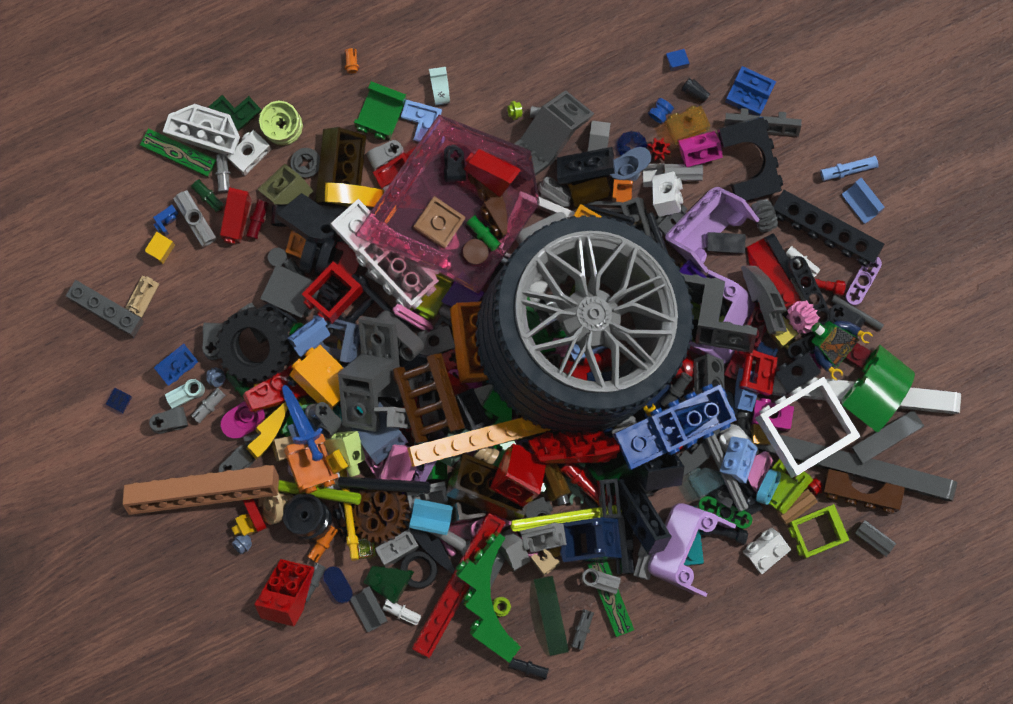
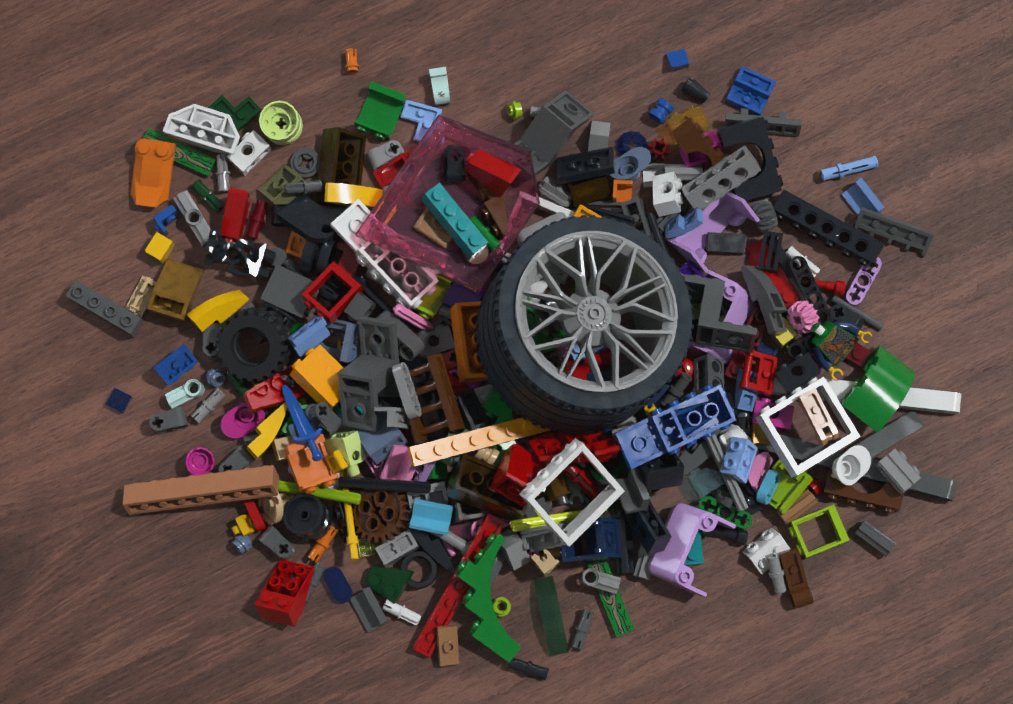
none -> orange slope [131,139,177,208]
none -> pearl gold slope [147,259,204,324]
none -> dark pink hair [185,447,215,476]
none -> yellow slope [187,290,250,332]
none -> black hips [204,229,276,282]
none -> dark grey piece [258,524,295,559]
none -> dark grey axle [284,180,322,195]
none -> dark grey brick [344,293,377,323]
none -> light grey beam [392,362,422,419]
none -> teal brick [421,182,489,259]
none -> medium nougat plate [436,625,459,666]
none -> white window [519,438,625,546]
none -> dark grey panel [616,467,651,514]
none -> medium blue slope [665,207,703,238]
none -> reddish brown arch [671,118,725,181]
none -> light grey brick [681,145,761,210]
none -> black tile [758,230,783,272]
none -> light grey pin [766,553,787,594]
none -> reddish brown plate [779,547,814,609]
none -> plate [797,388,839,446]
none -> white piece [831,445,871,485]
none -> dark grey hinge [854,207,934,257]
none -> light grey brick [876,449,921,495]

